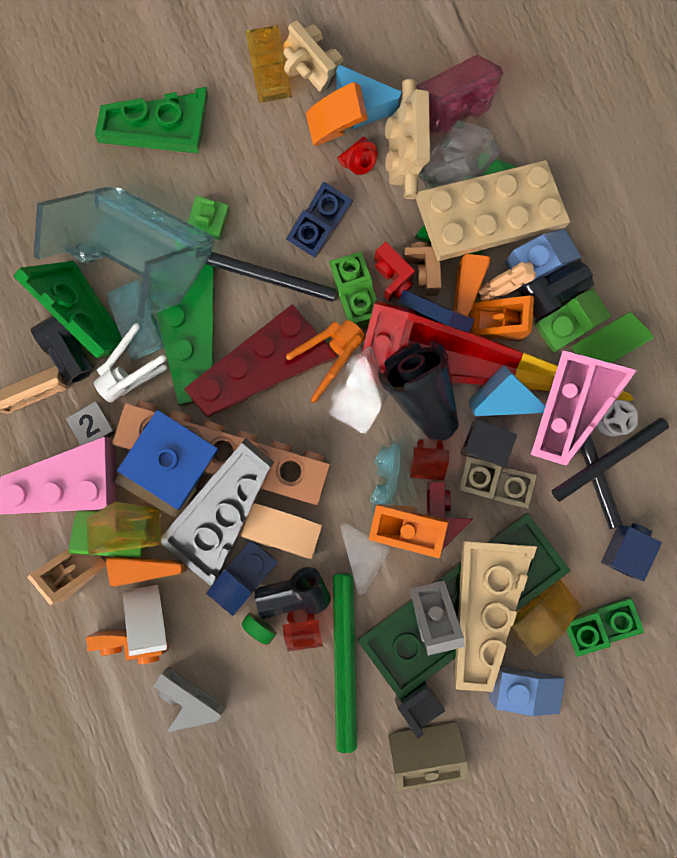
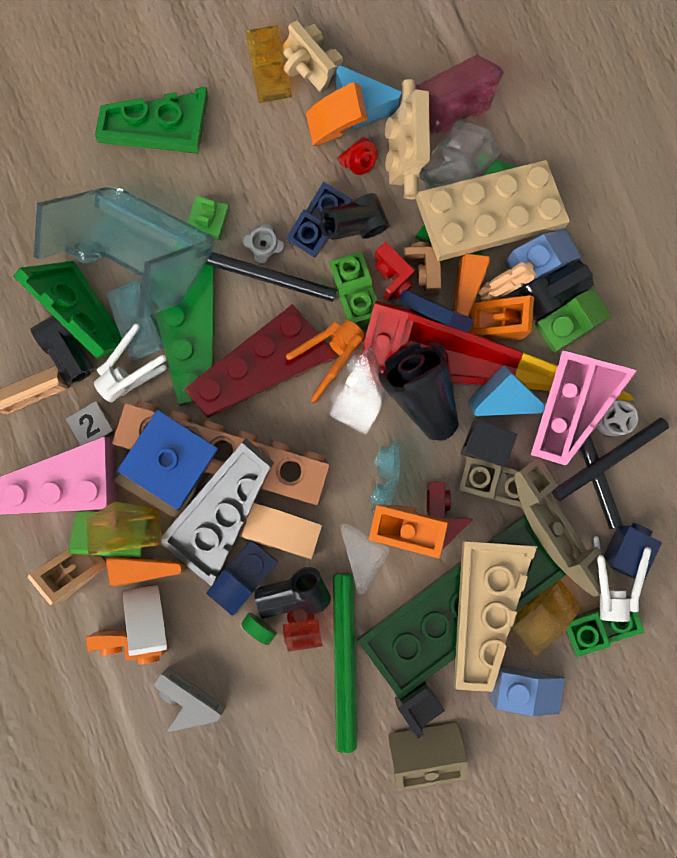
clear red tile [409,439,449,481] -> none
light grey slope [410,580,465,655] -> none
bright green slope [571,312,654,363] -> none
none -> light grey plate [243,224,284,264]
none -> black piece [319,193,390,240]
none -> dark tan slope [515,457,617,597]
none -> white plant [592,536,651,622]

